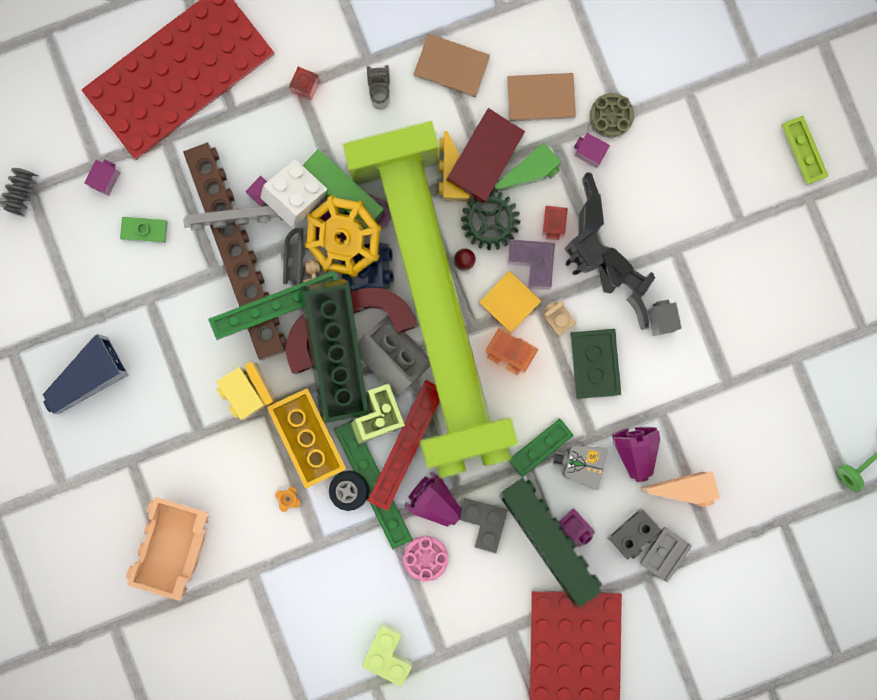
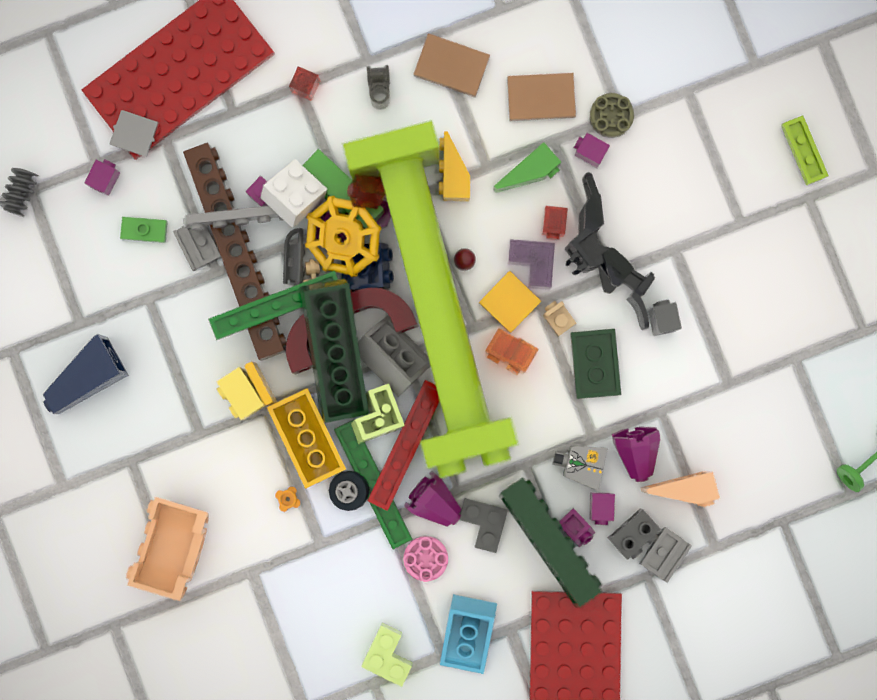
dark red tile [446,108,525,204] -> none
dark green gear [461,191,521,251] -> none
green tile [508,418,574,477] -> none
none -> light grey piece [109,110,159,157]
none -> flat silver plate [173,226,221,271]
none -> clear red brick [347,175,386,209]
none -> medium azure slope [440,594,497,674]
none -> magenta brick [589,492,615,525]

